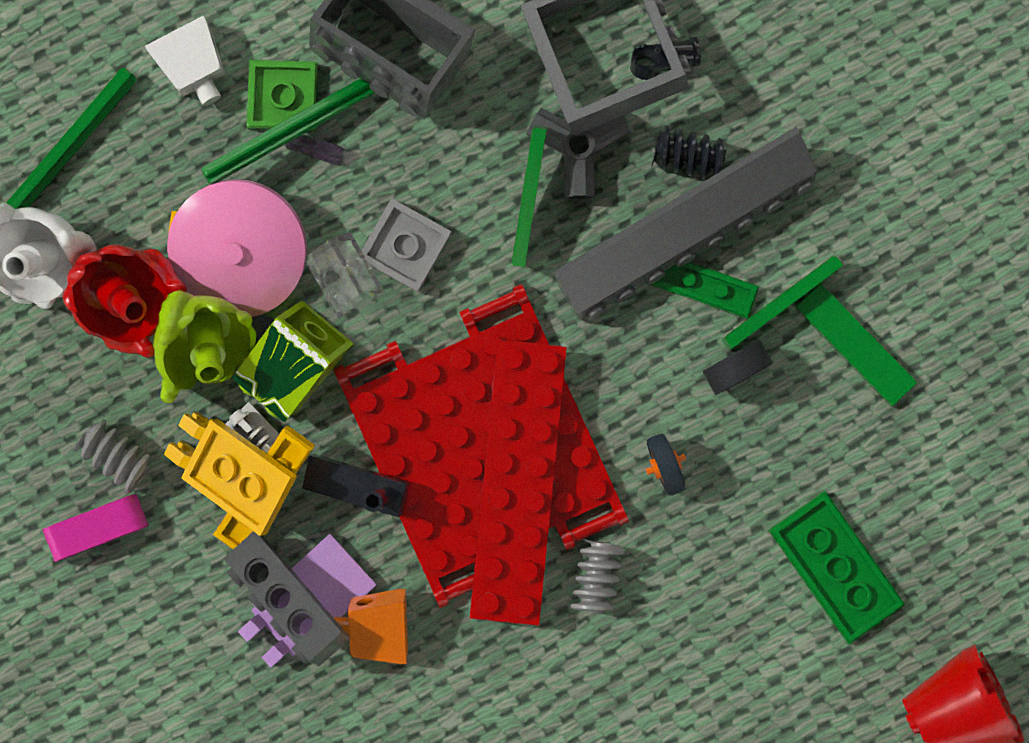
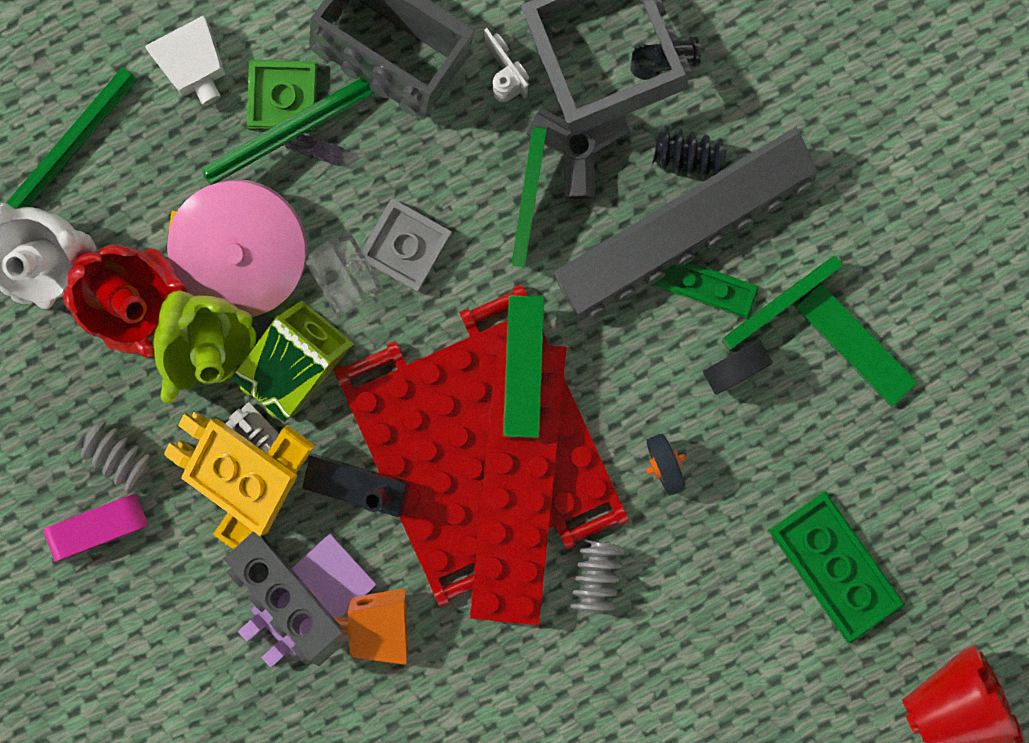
none -> white hinge [484,28,529,103]
none -> green tile [504,295,544,438]

